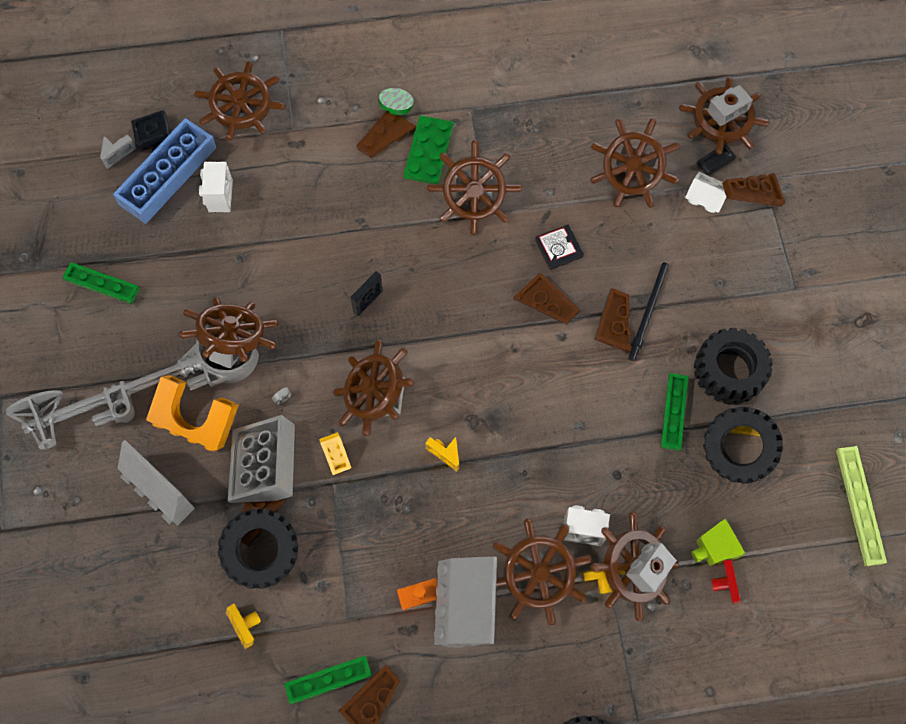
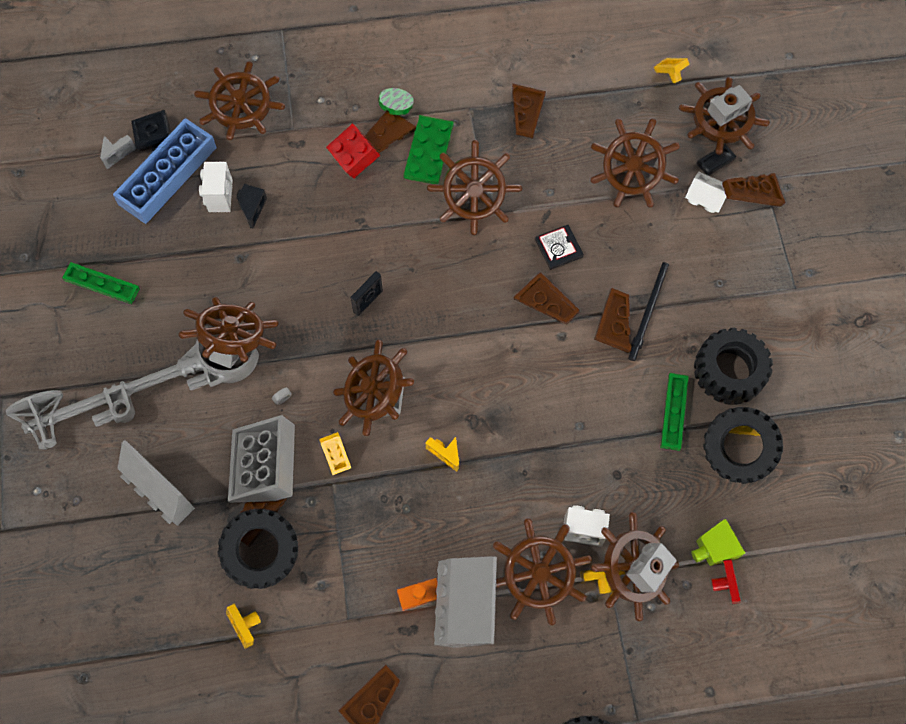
light orange arch [146,375,239,451] -> none
green plate [284,655,372,705] -> none
yellowish green tile [836,446,887,566] -> none
none -> black slope [236,183,267,229]
none -> red brick [326,123,380,179]
none -> reddish brown wing [512,83,546,138]
none -> yellow tile [654,58,690,83]

